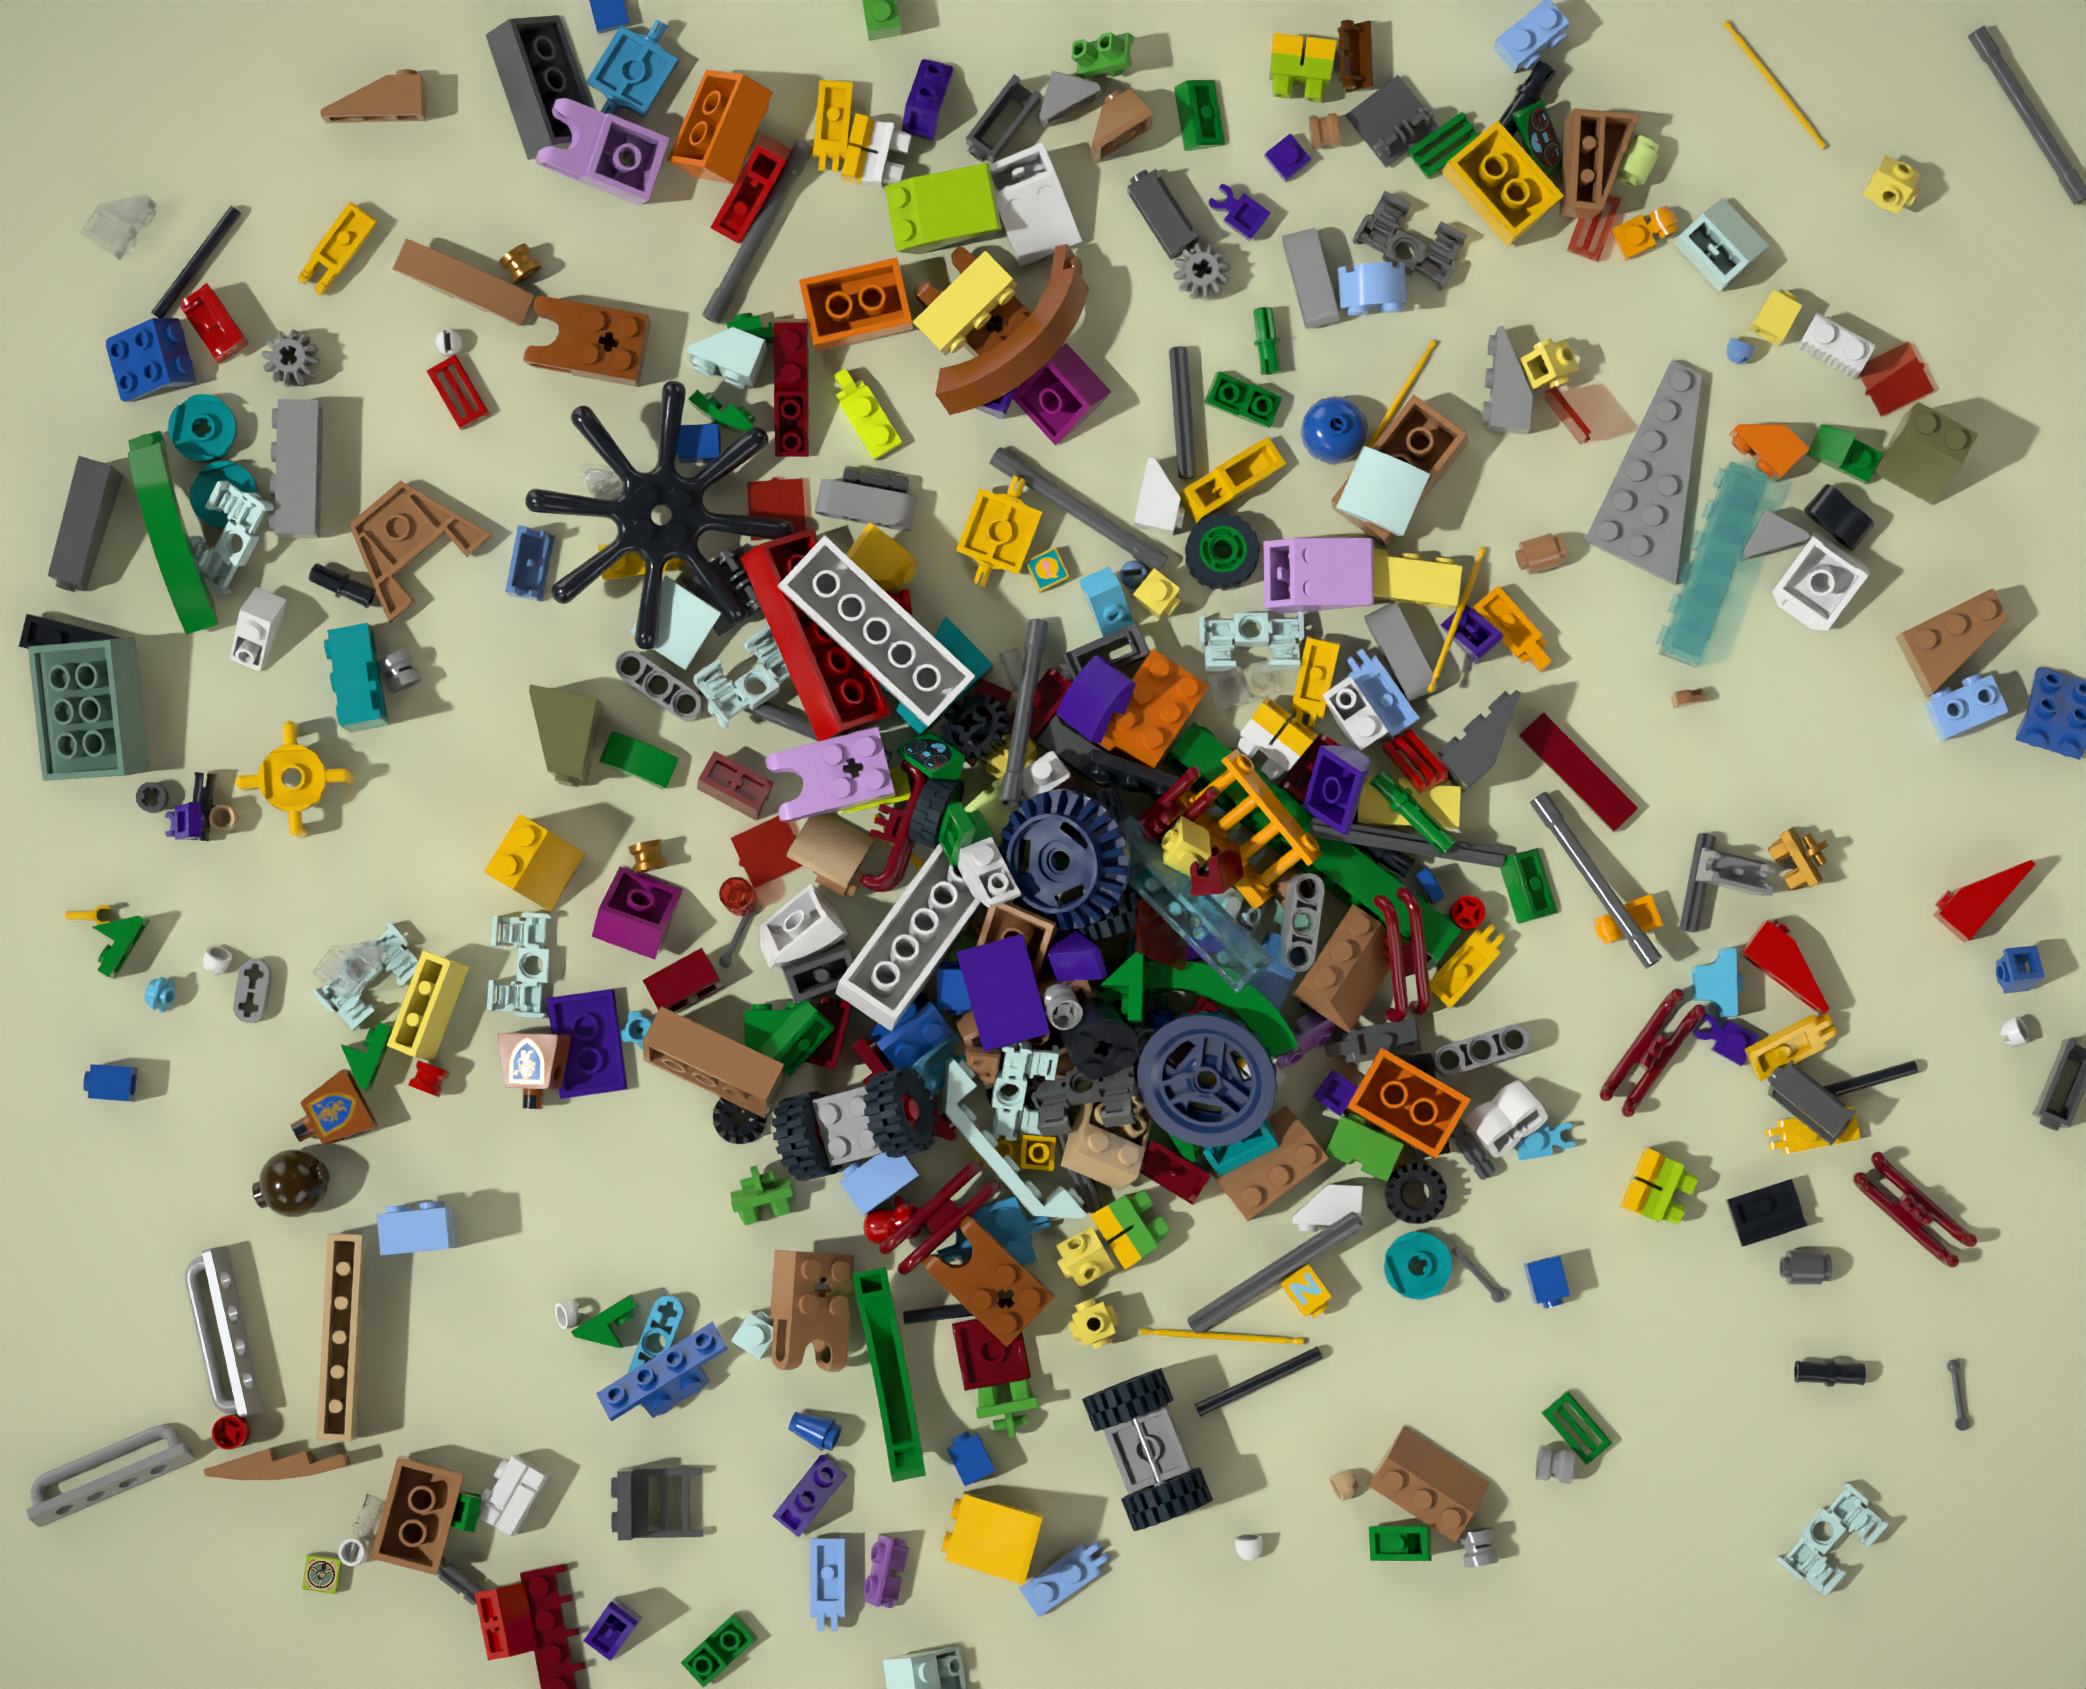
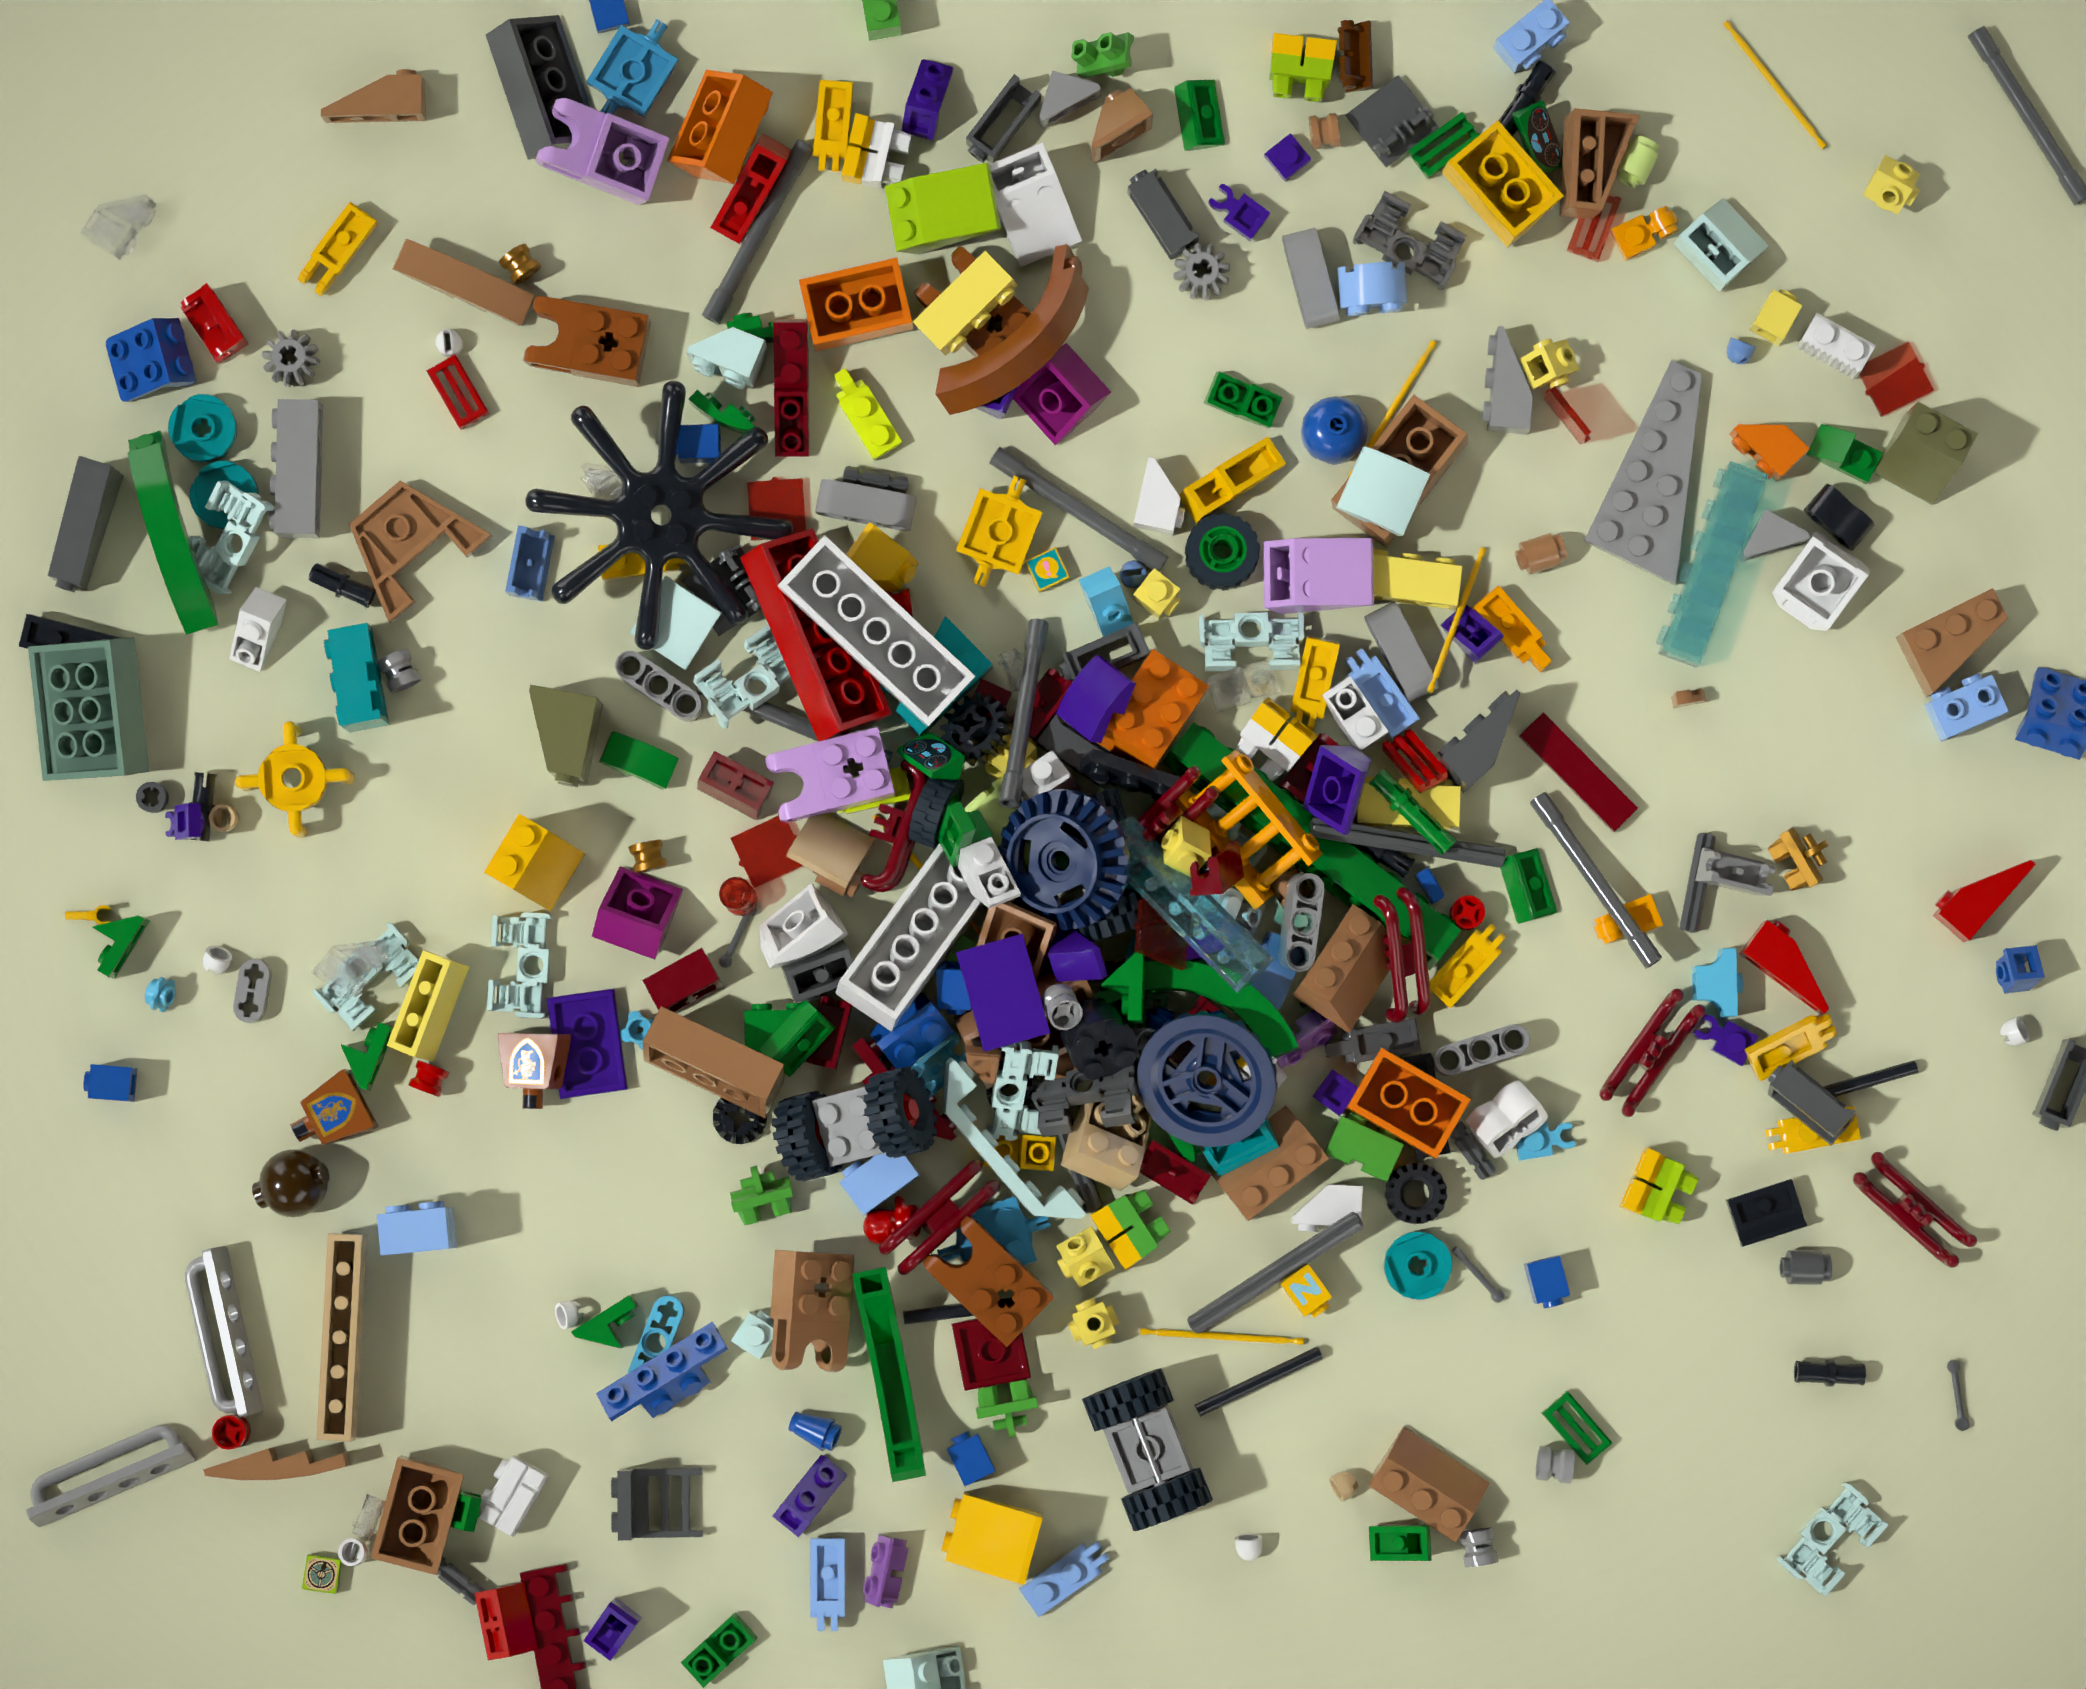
black bar [151,206,242,318] -> none
dark grey axle [1169,346,1196,479] -> none
green axle [1253,307,1282,375] -> none

